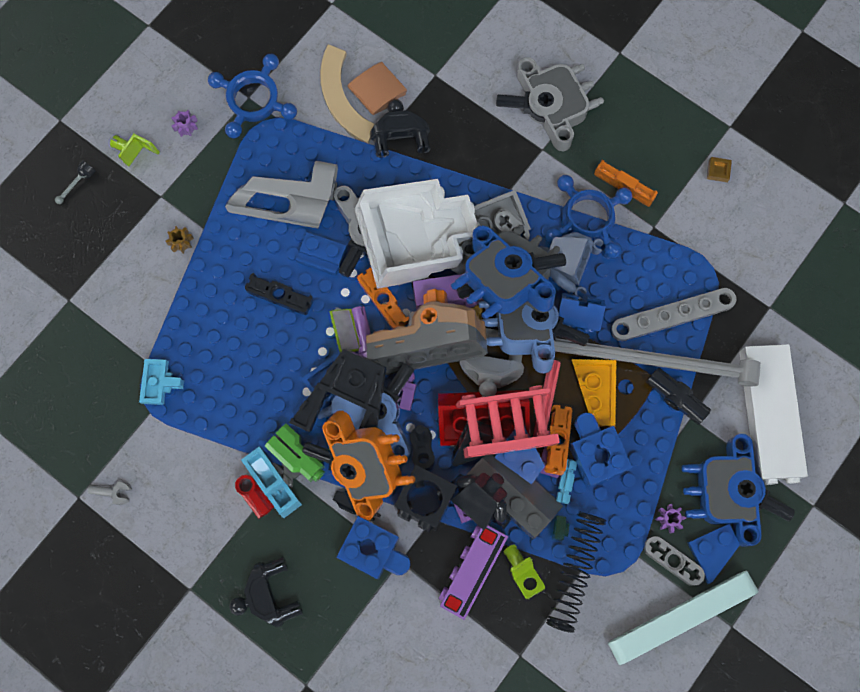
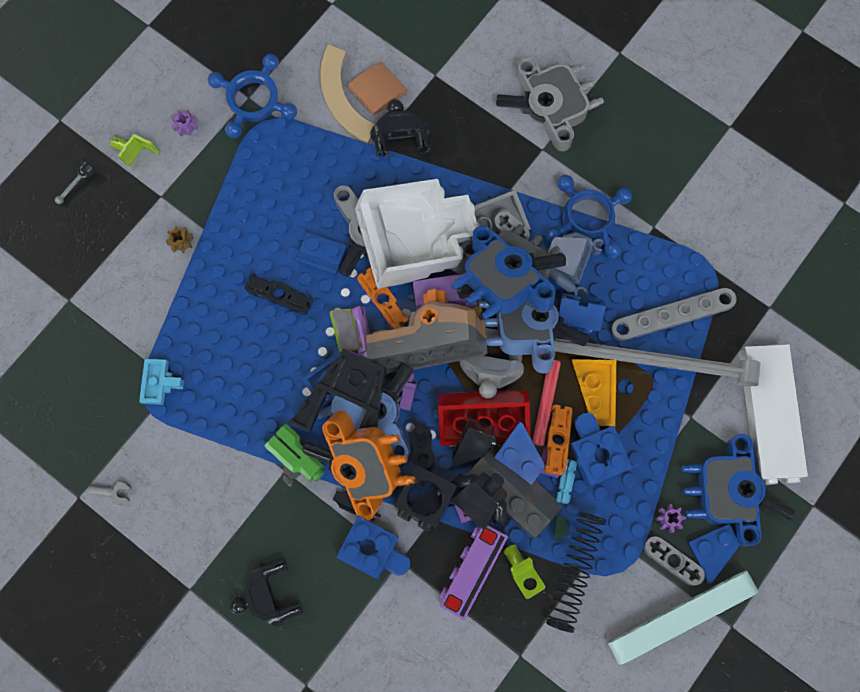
light grey panel [225,161,338,228] -> none
red piece [235,475,274,519] -> none
medium azure slope [241,447,302,518] -> none
coral fence [456,385,560,458] -> none
orange piece [594,160,658,207] -> none
black piece [646,367,711,425] -> none
pearl gold plate [707,157,732,183] -> none

